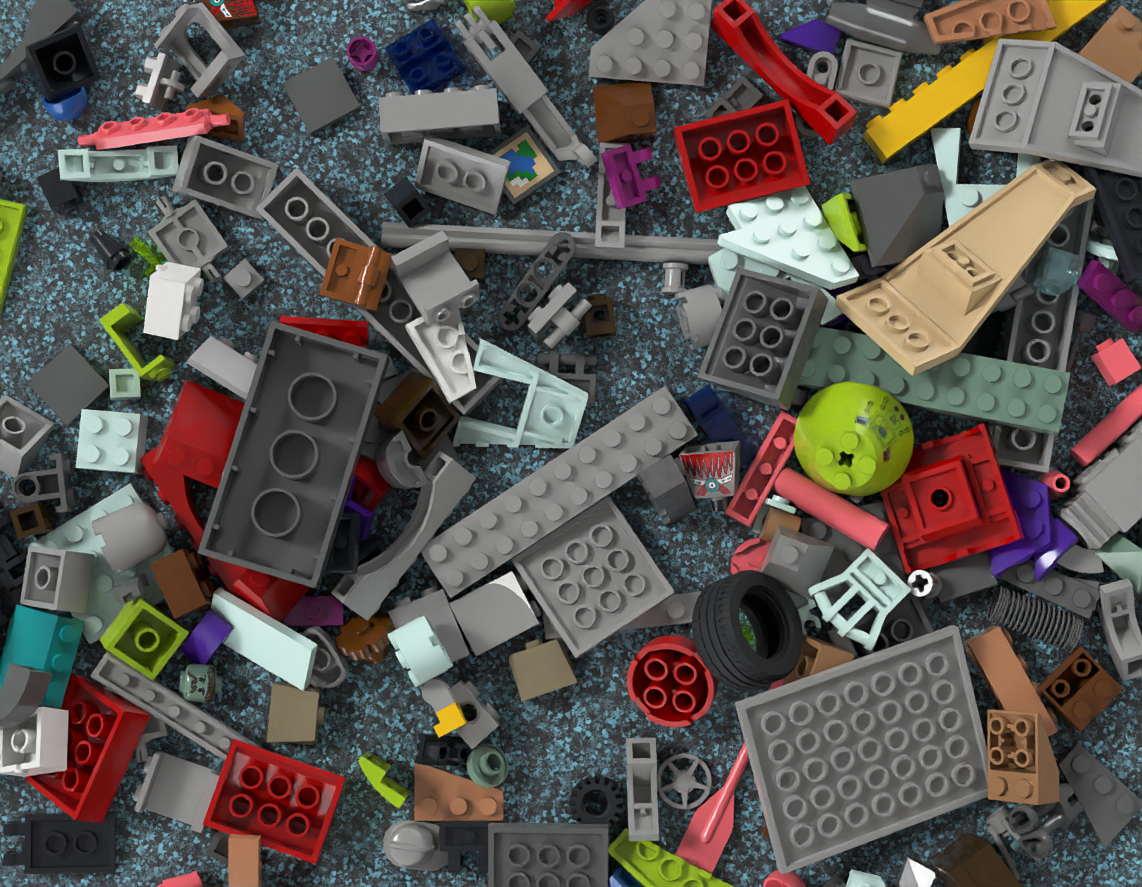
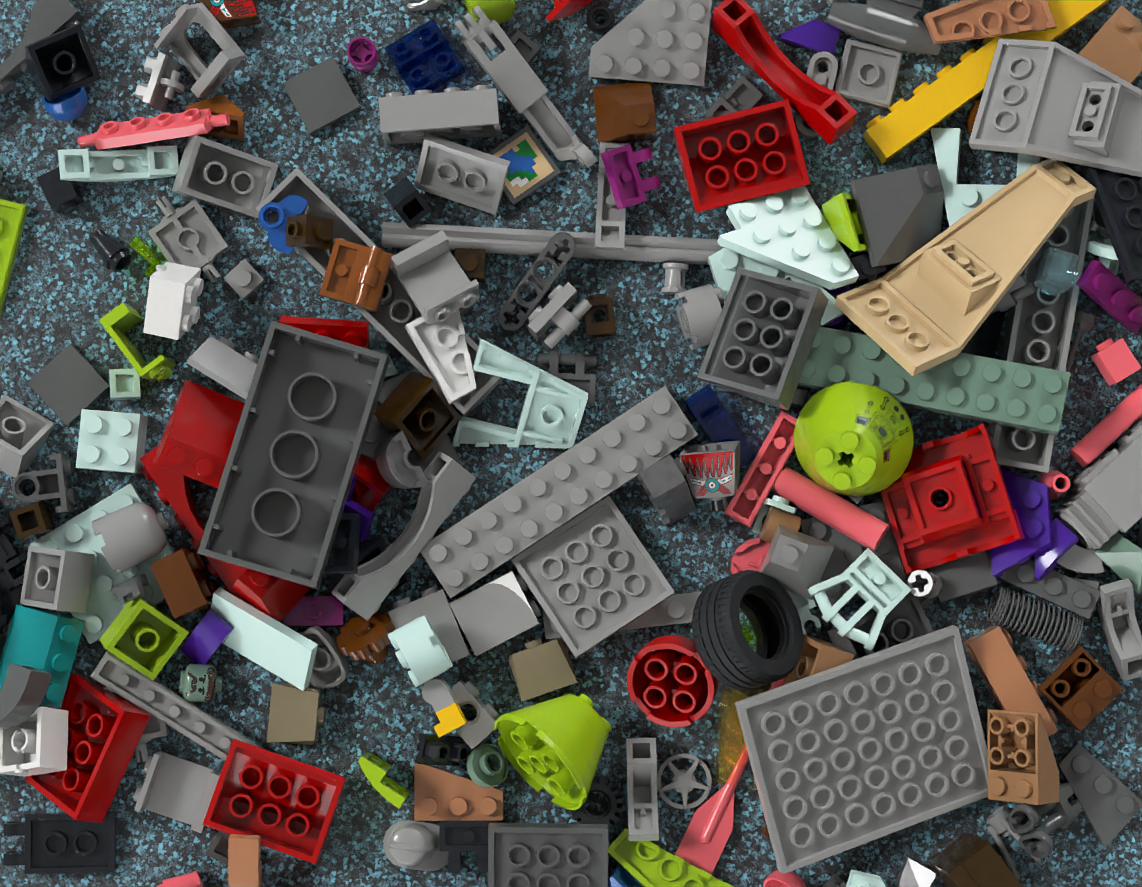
none -> blue plate [258,195,308,254]
none -> dark brown bracket [286,214,334,250]
none -> lime cone [494,694,612,810]
none -> clear yellow slope [715,687,752,786]

